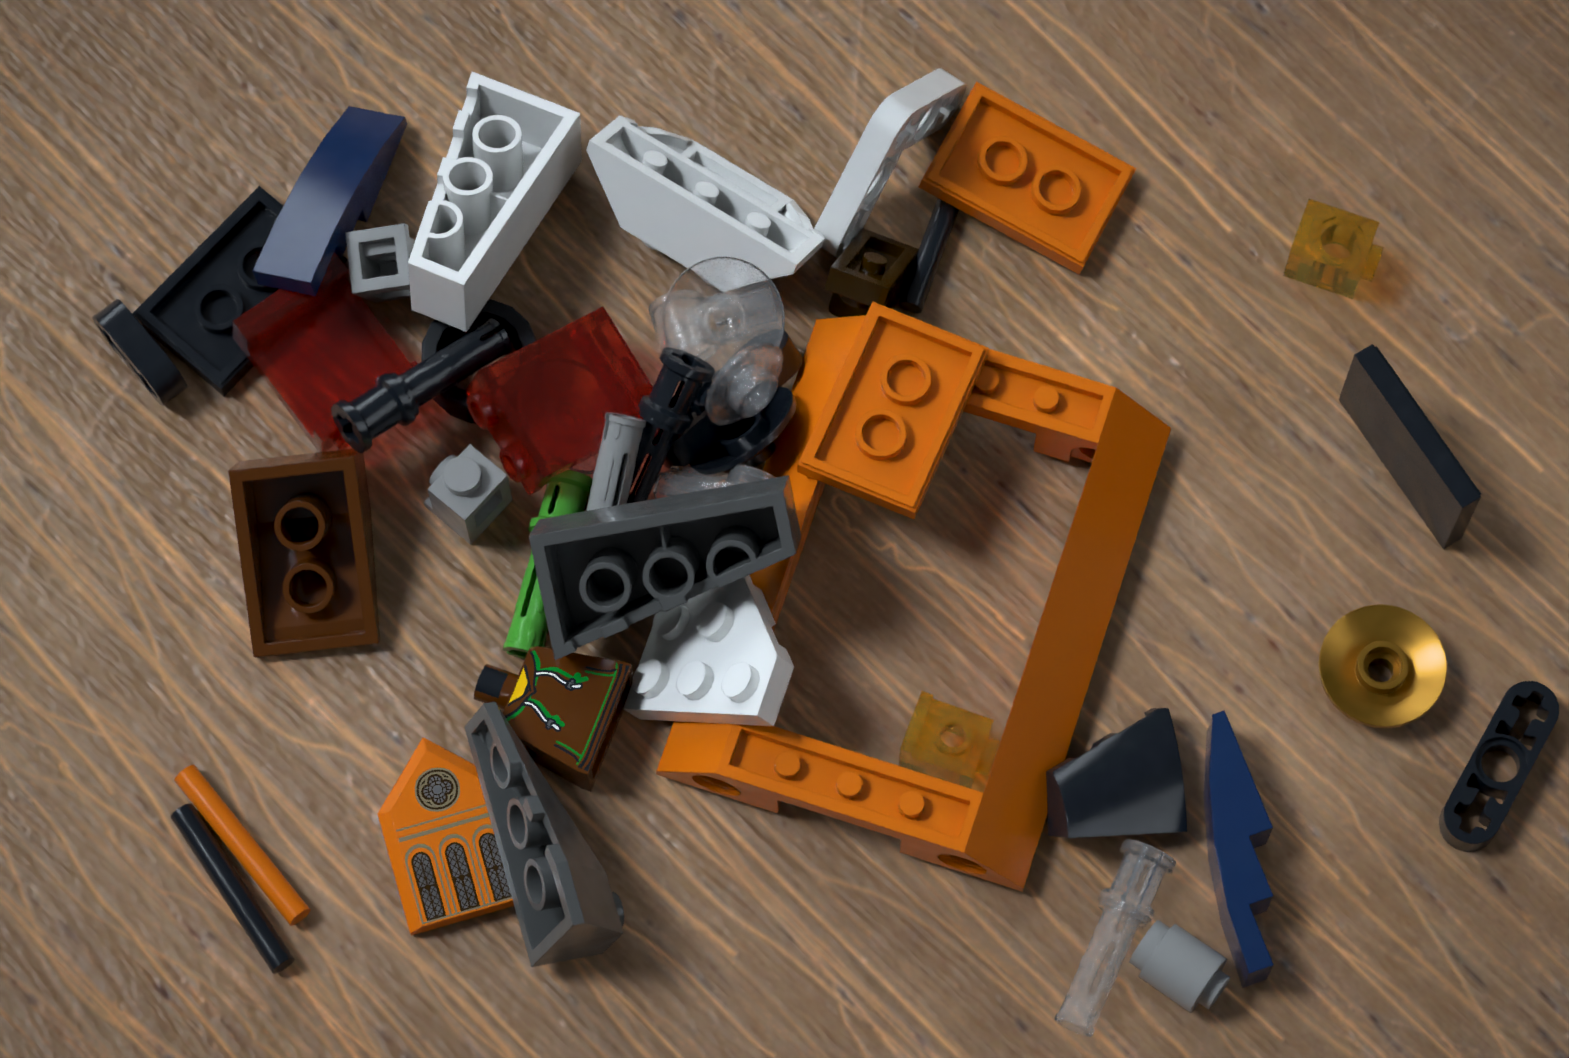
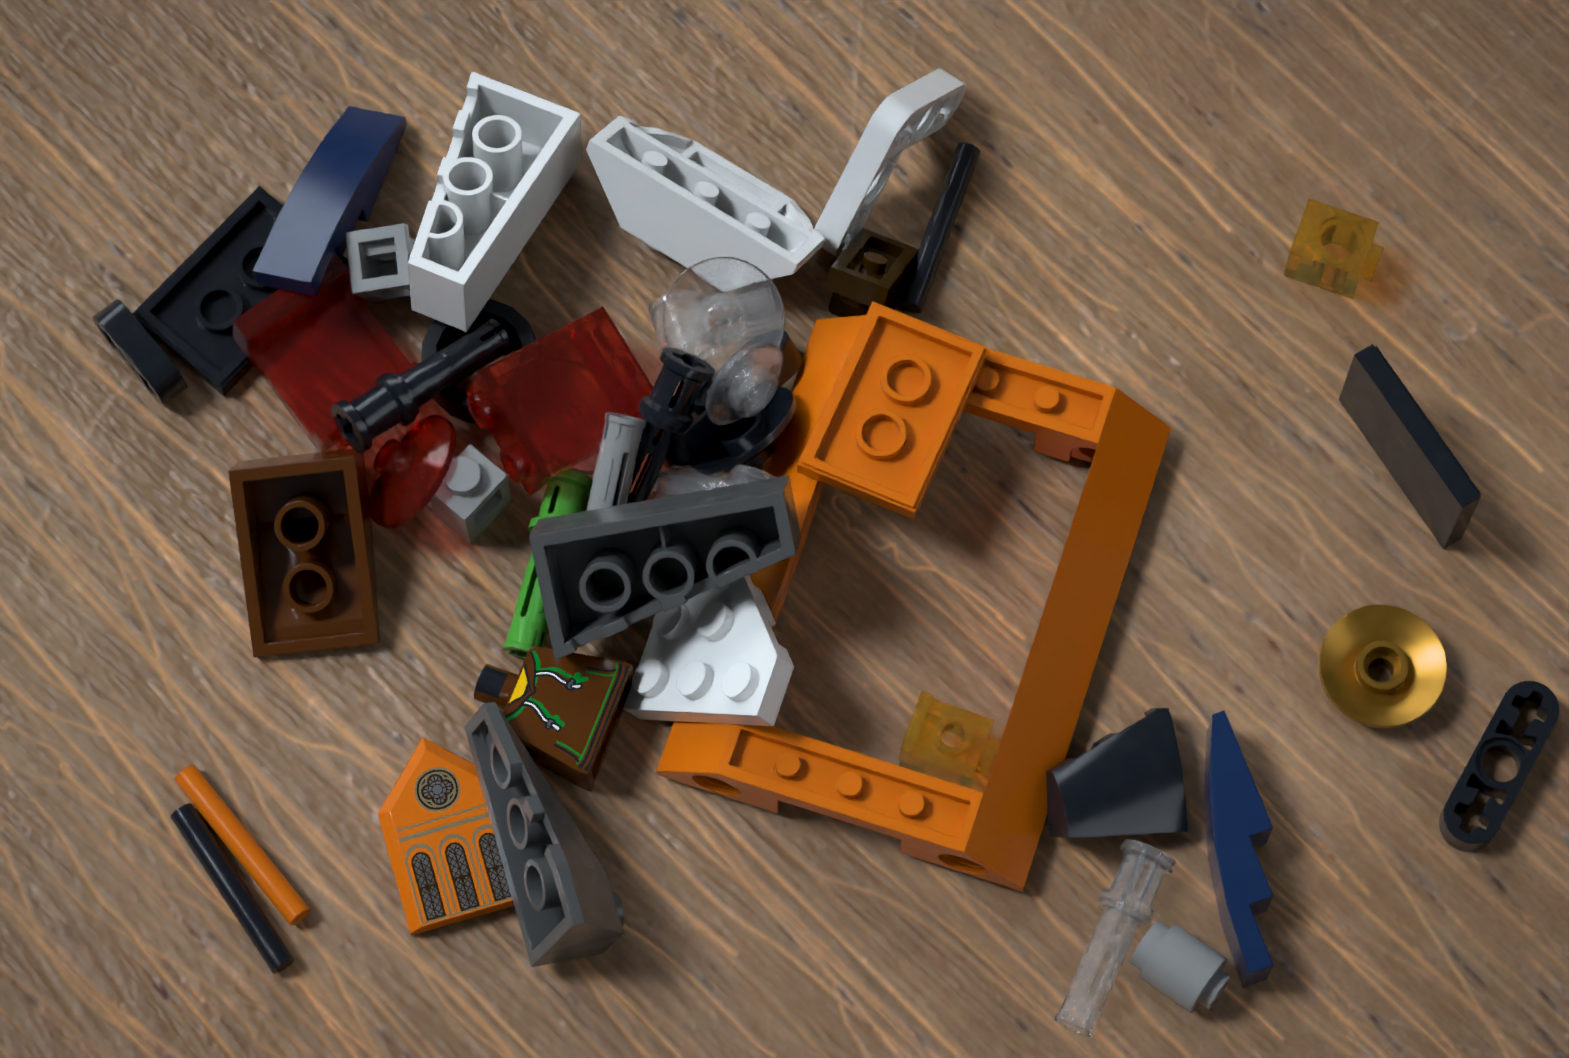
orange tile [919,82,1137,274] -> none
none -> clear red dish [369,415,456,529]

